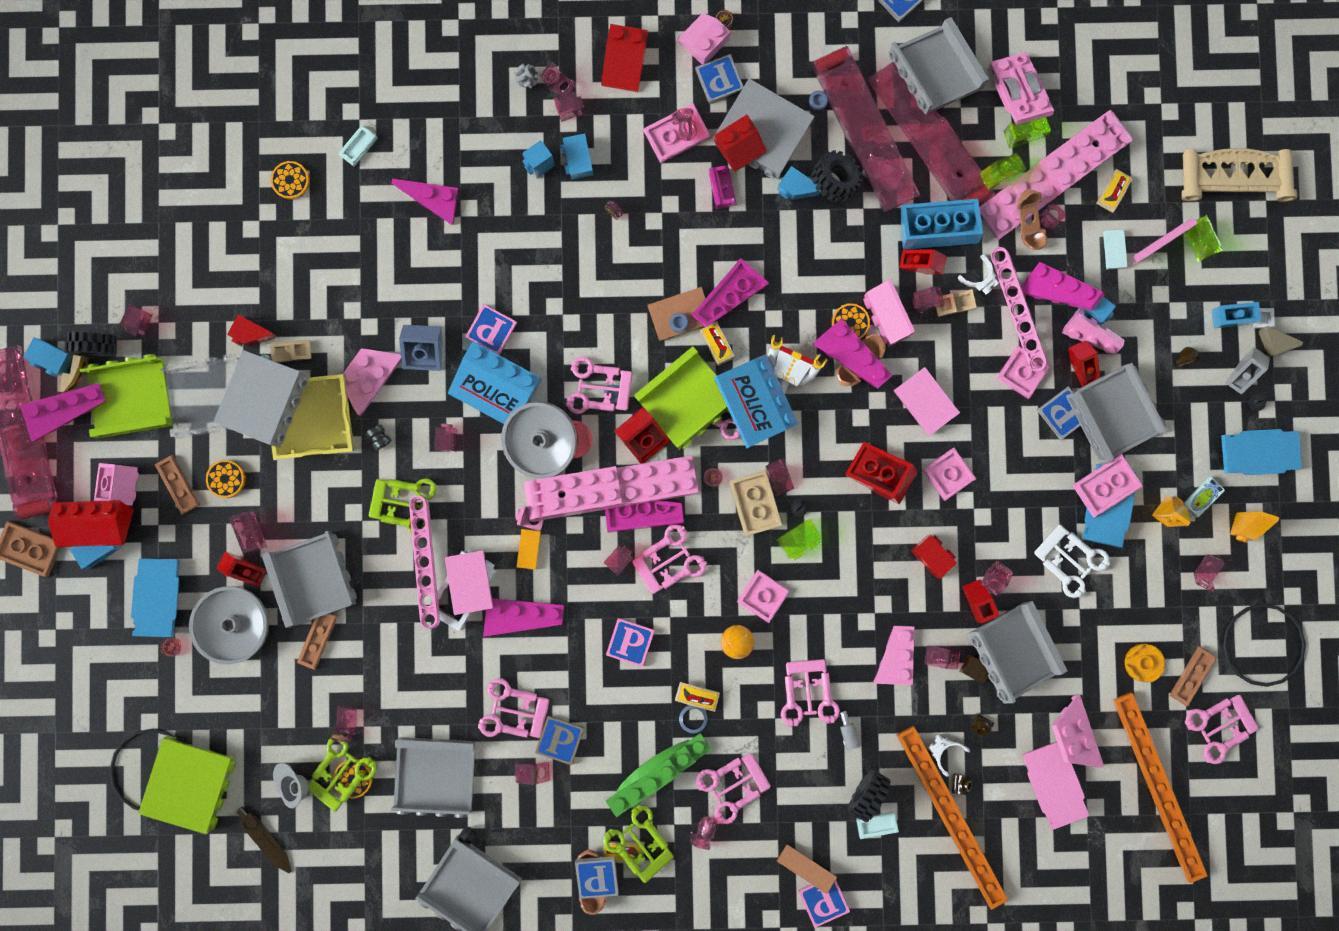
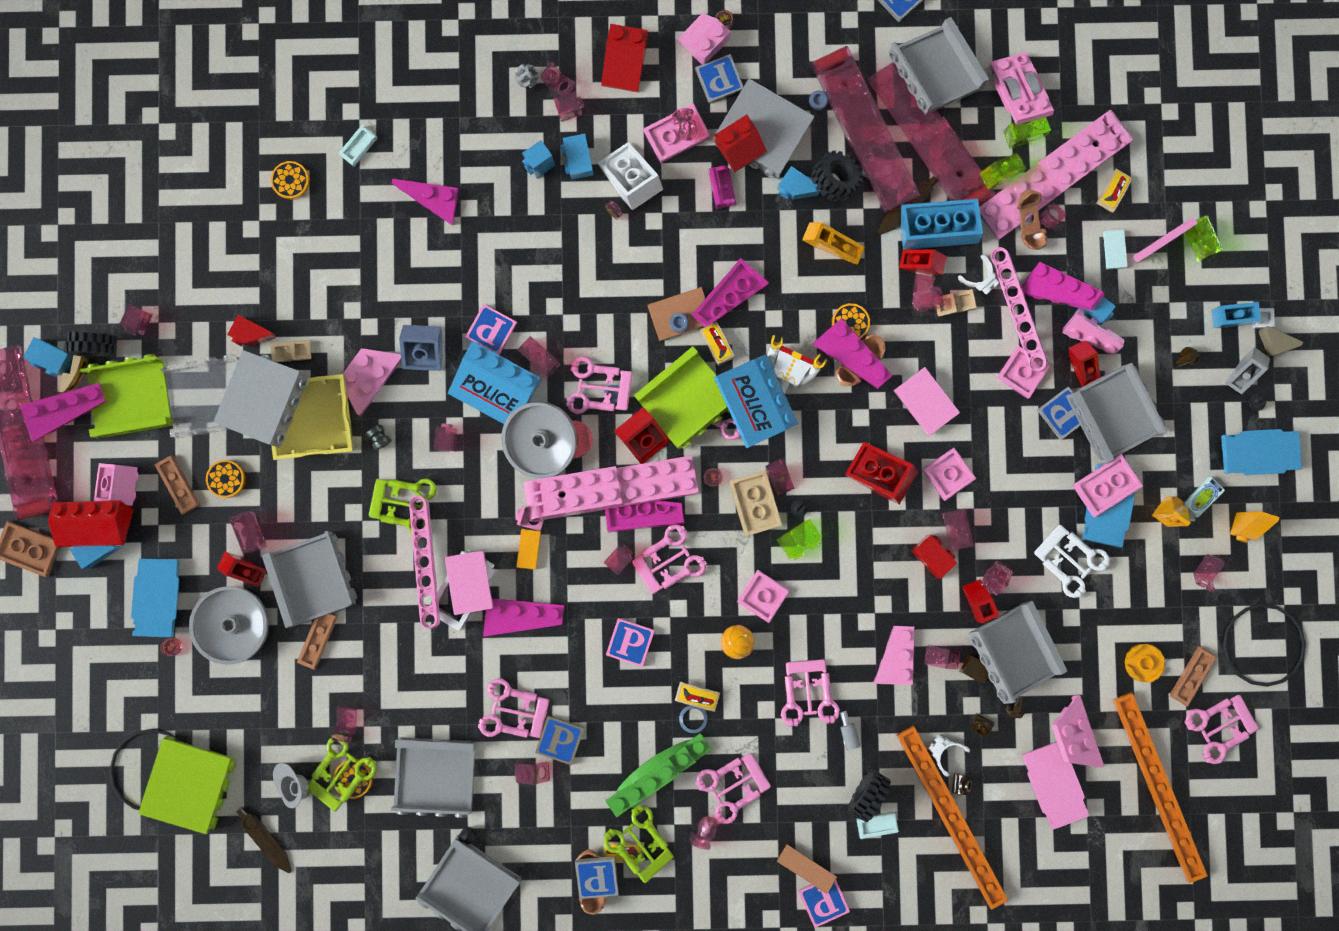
bright pink slope [863,279,915,347] -> none
tan piece [1182,148,1297,202] -> none
none -> clear pink brick [518,336,560,378]
none -> white slope [598,142,663,210]
none -> light orange slope [803,222,865,264]
none -> dark brown piece [878,176,938,235]
none -> clear pink tile [912,274,936,293]
none -> clear pink brick [942,508,974,550]
none -> dark brown plate [1005,697,1024,719]

